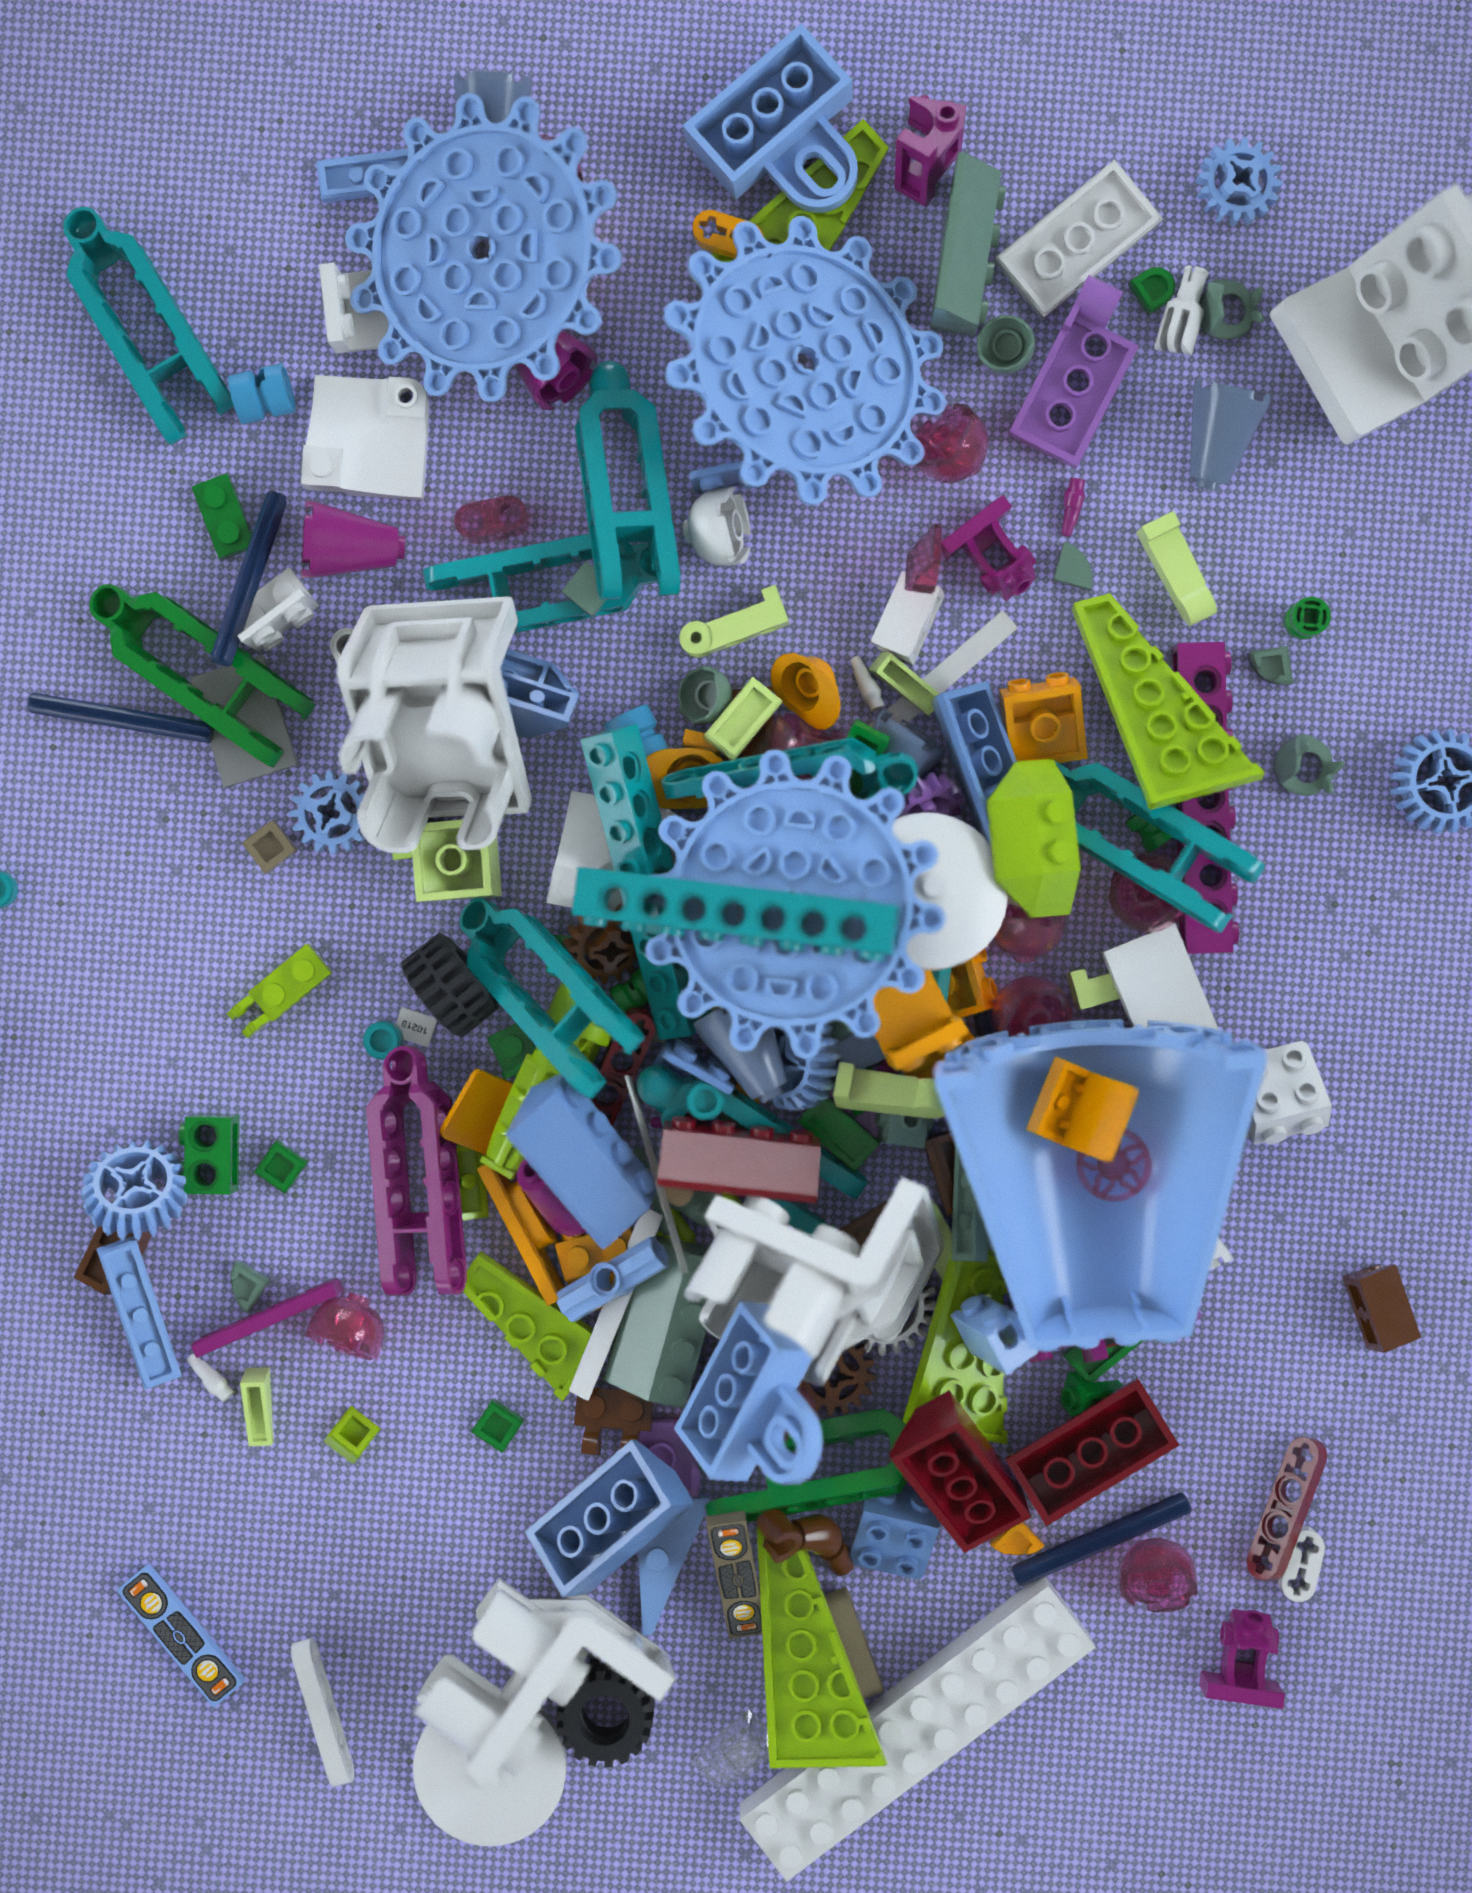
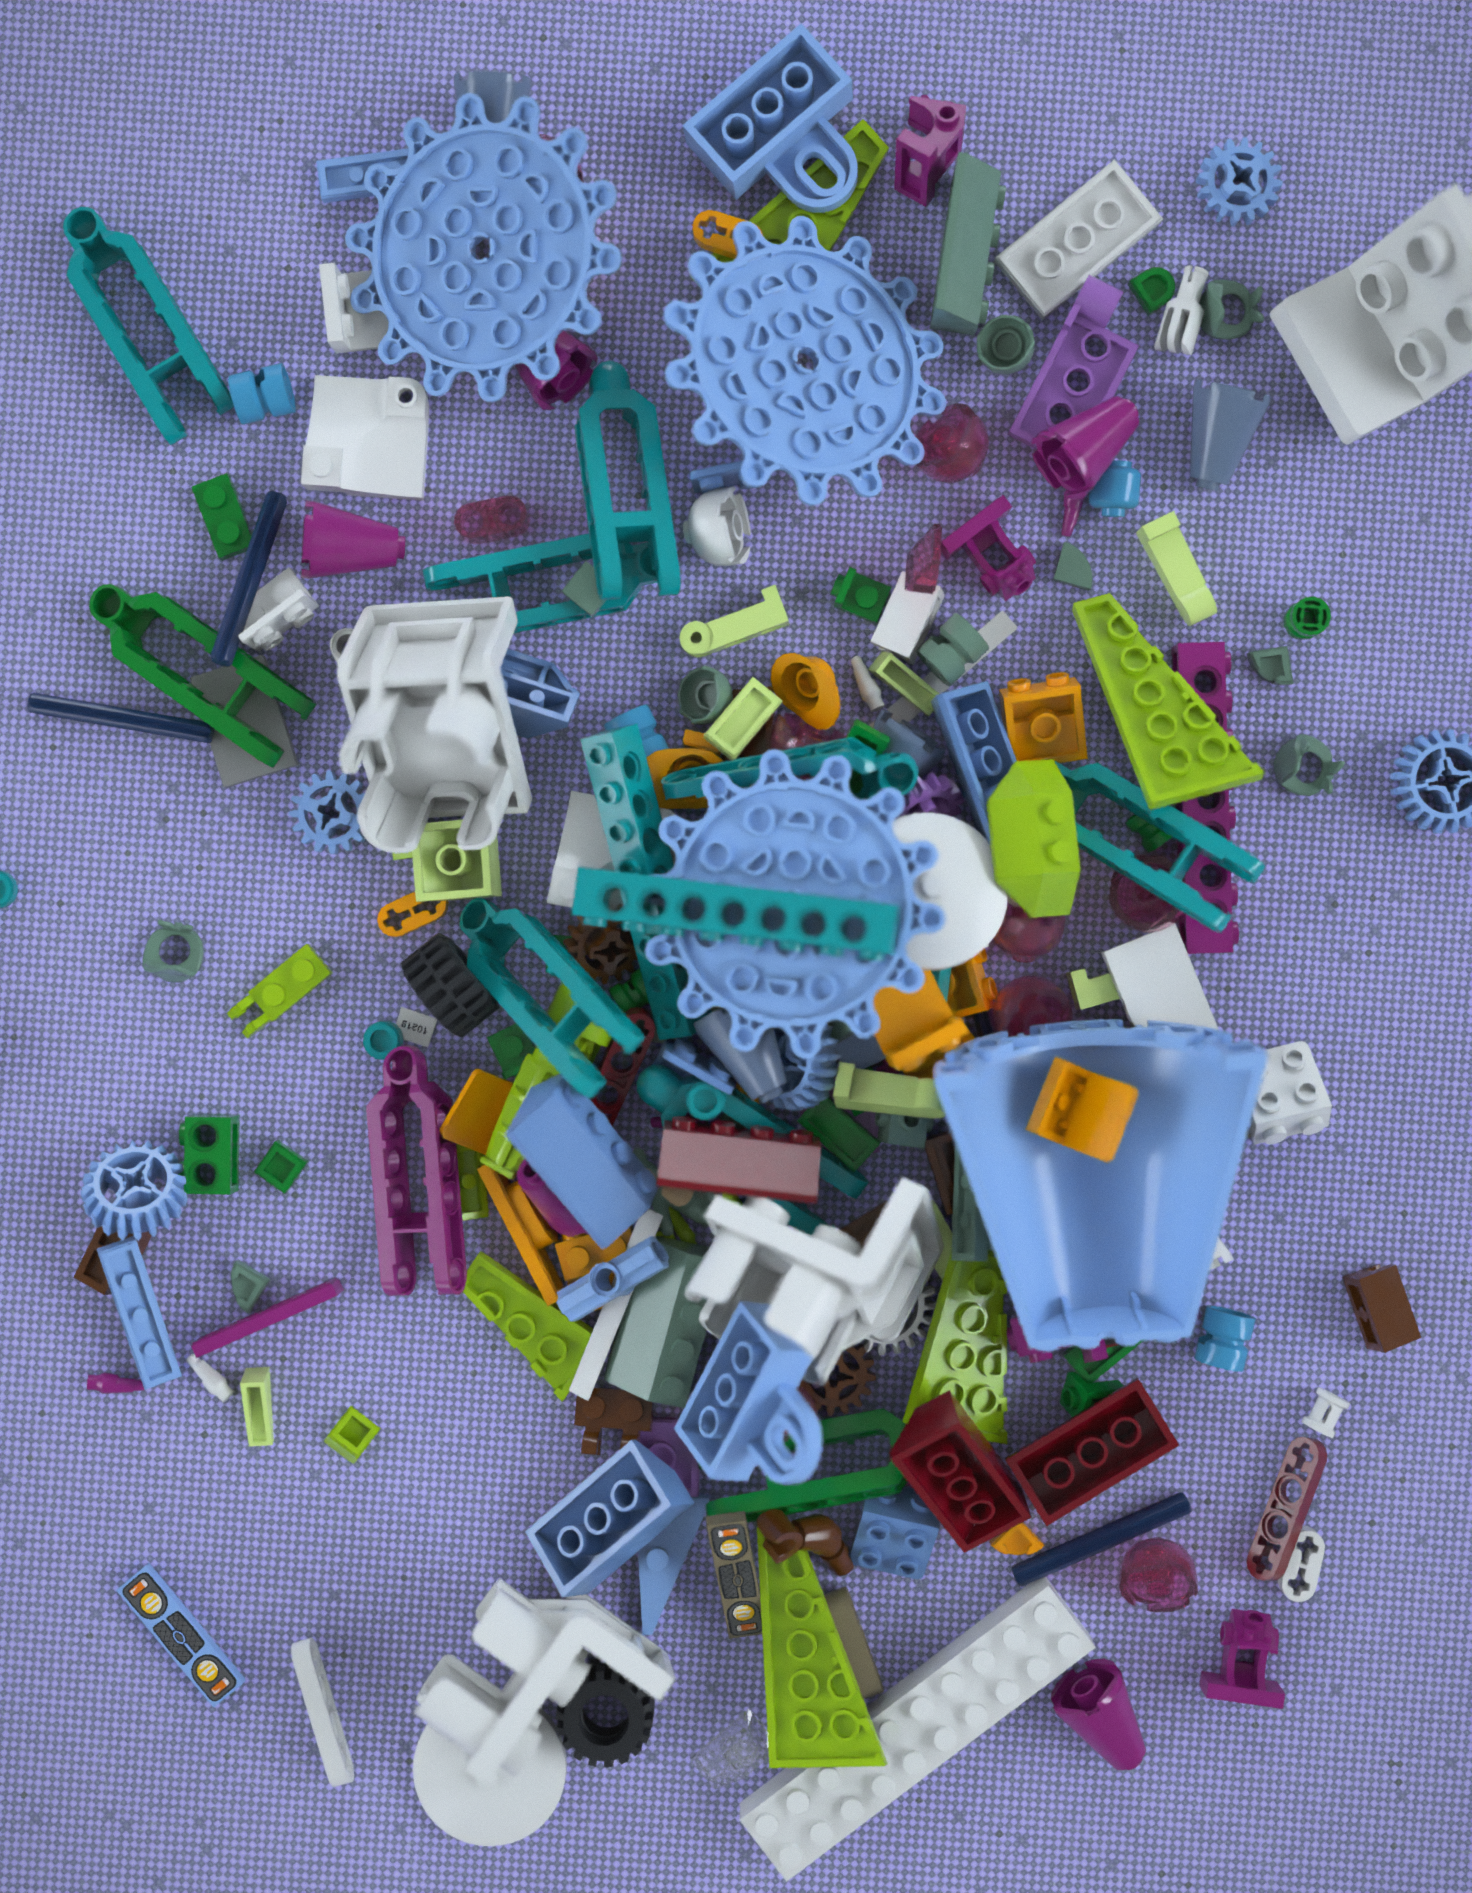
dark tan tile [242,820,298,874] -> none
clear pink cylinder [304,1293,385,1361] -> none
green tile [471,1398,525,1453] -> none
white sticker [625,1075,688,1274] -> none
light blue brick [950,1293,1038,1375] -> none
wheel [1076,1129,1152,1201] -> none
none -> magenta piece [87,1372,144,1394]
none -> sand green piece [142,920,204,983]
none -> light orange beam [377,891,449,937]
none -> green bracket [830,567,891,625]
none -> sand green wheel [916,613,989,687]
none -> magenta cone [1031,396,1139,500]
none -> magenta cone [1051,1658,1146,1770]
none -> dark azure head [1089,460,1141,517]
none -> dark azure wheel [1194,1305,1256,1372]
none -> white bush [1301,1387,1350,1438]

